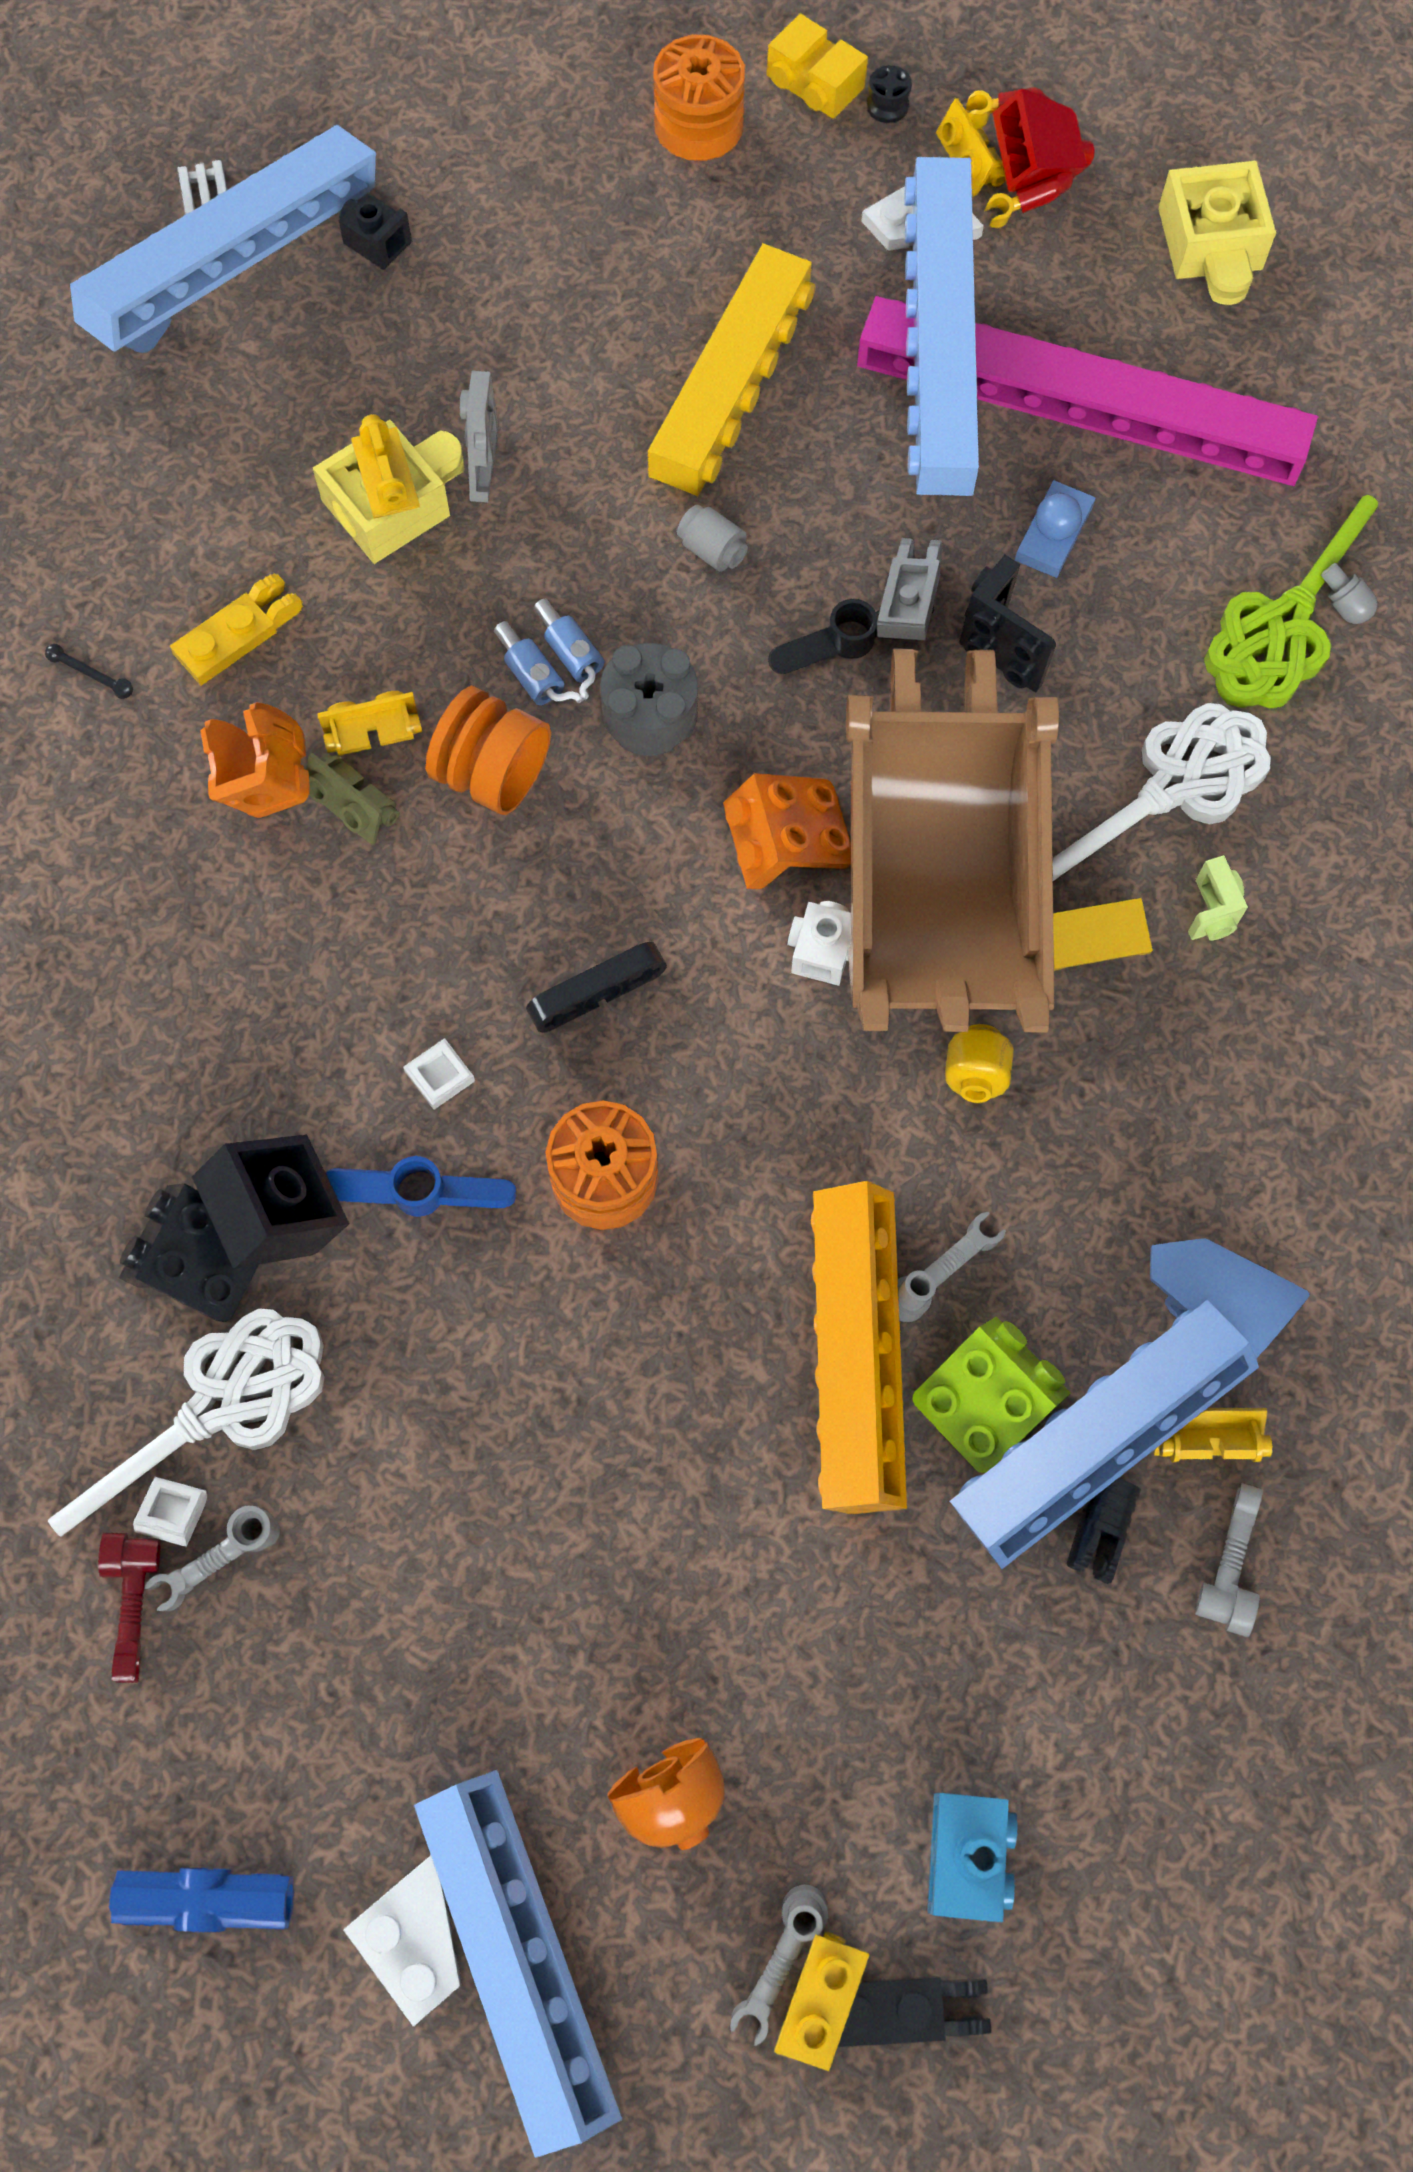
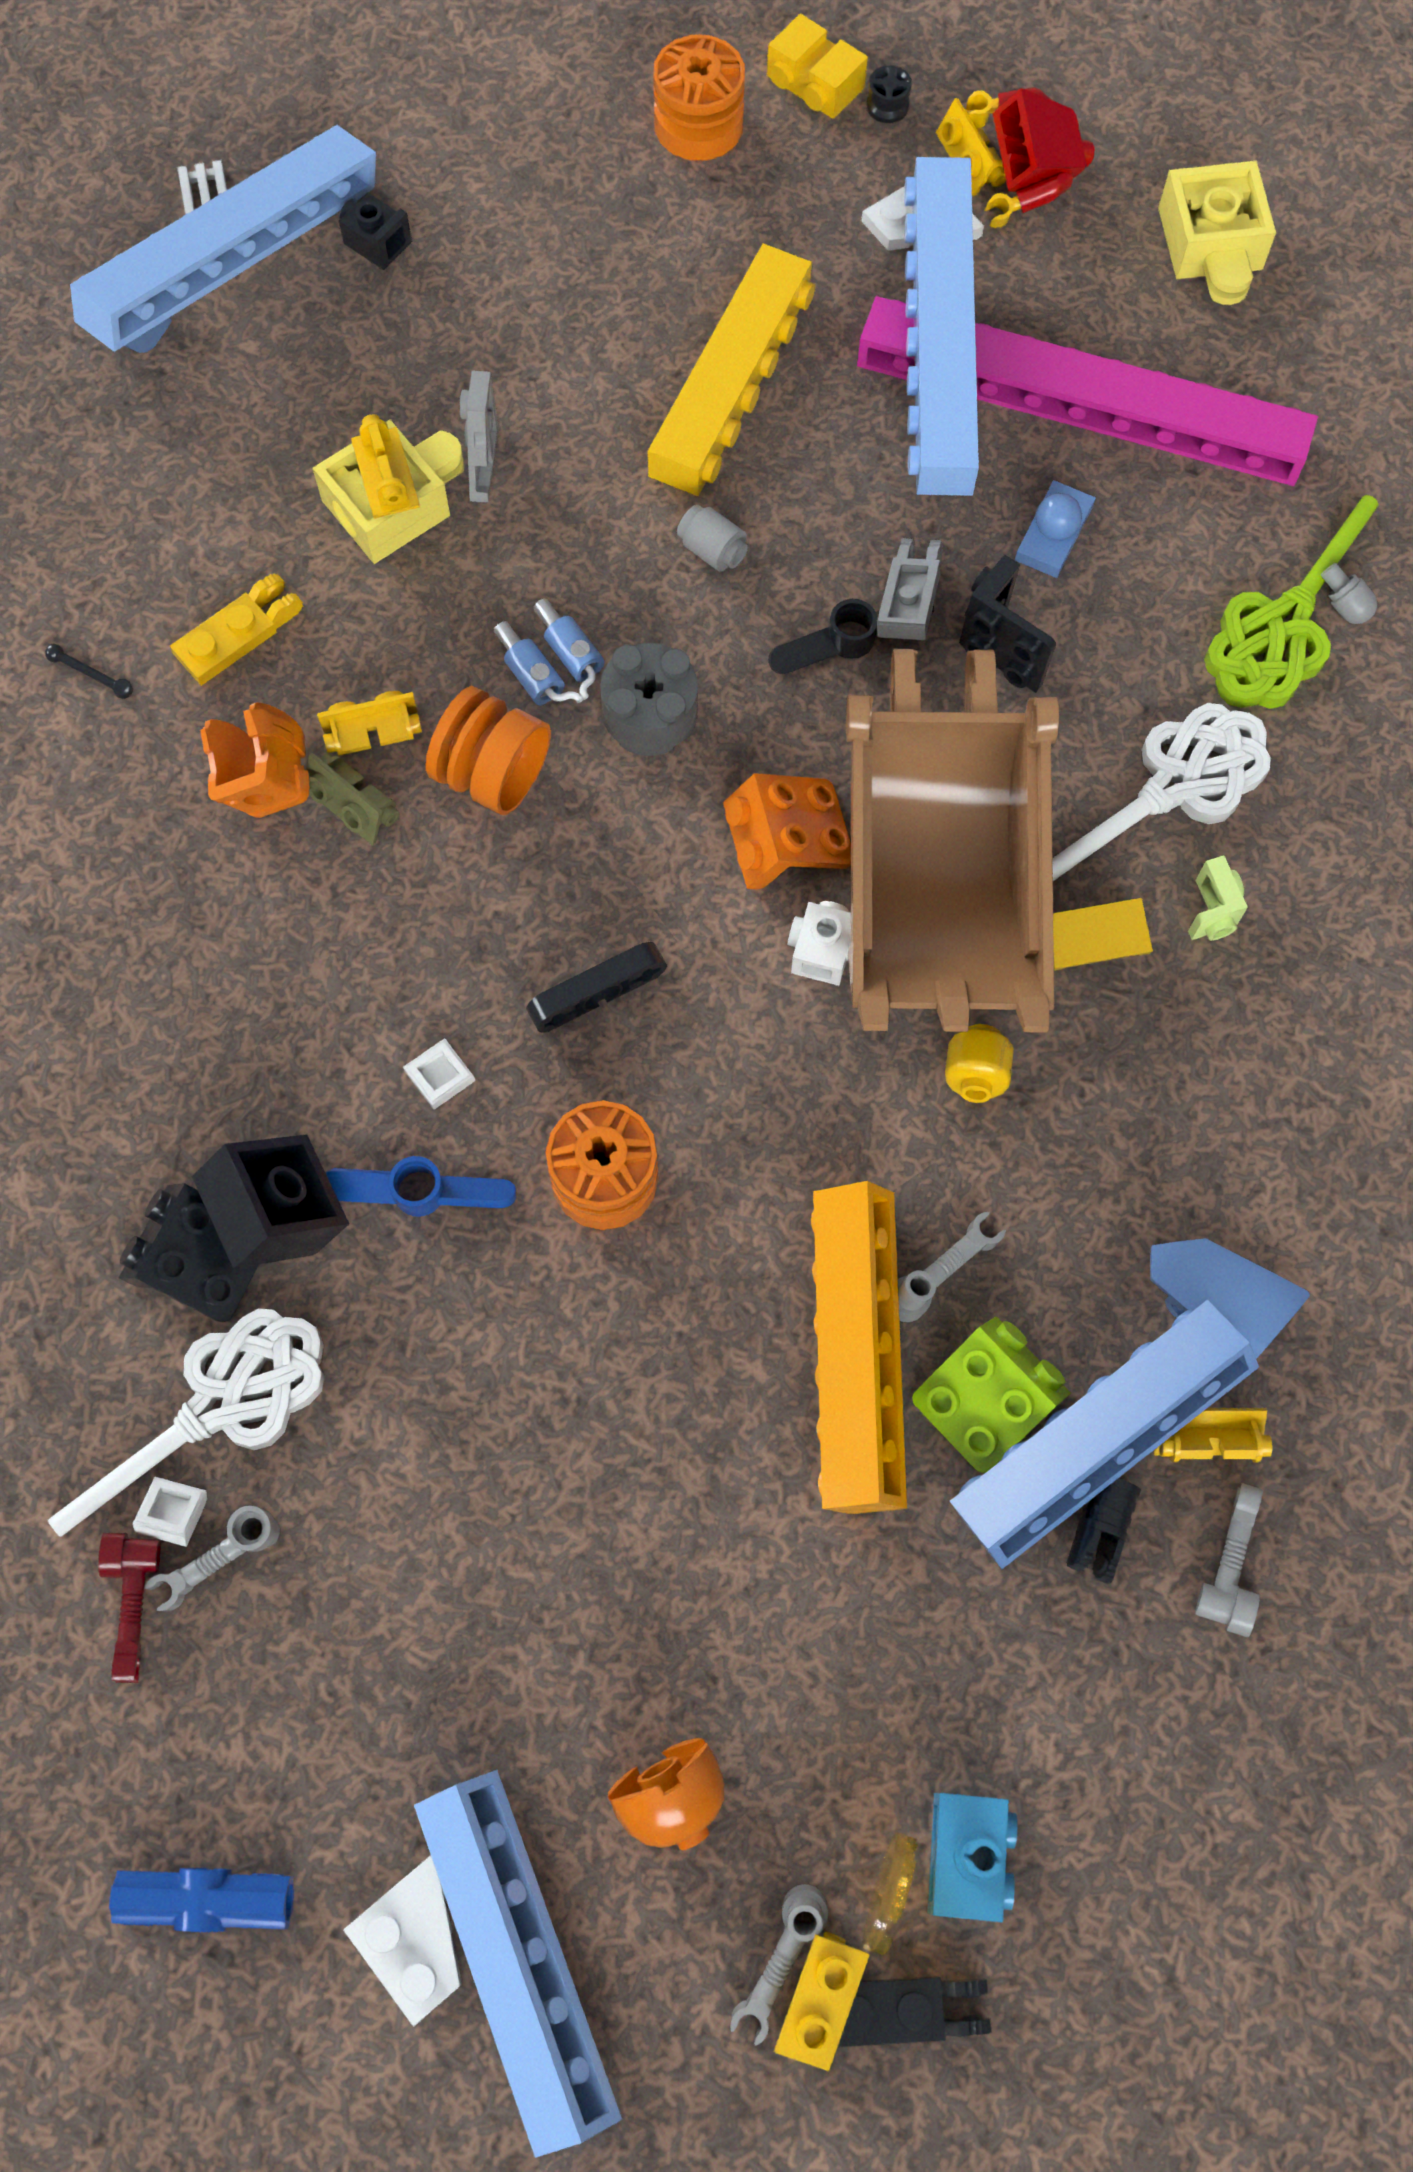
none -> clear yellow tile [862,1832,918,1955]

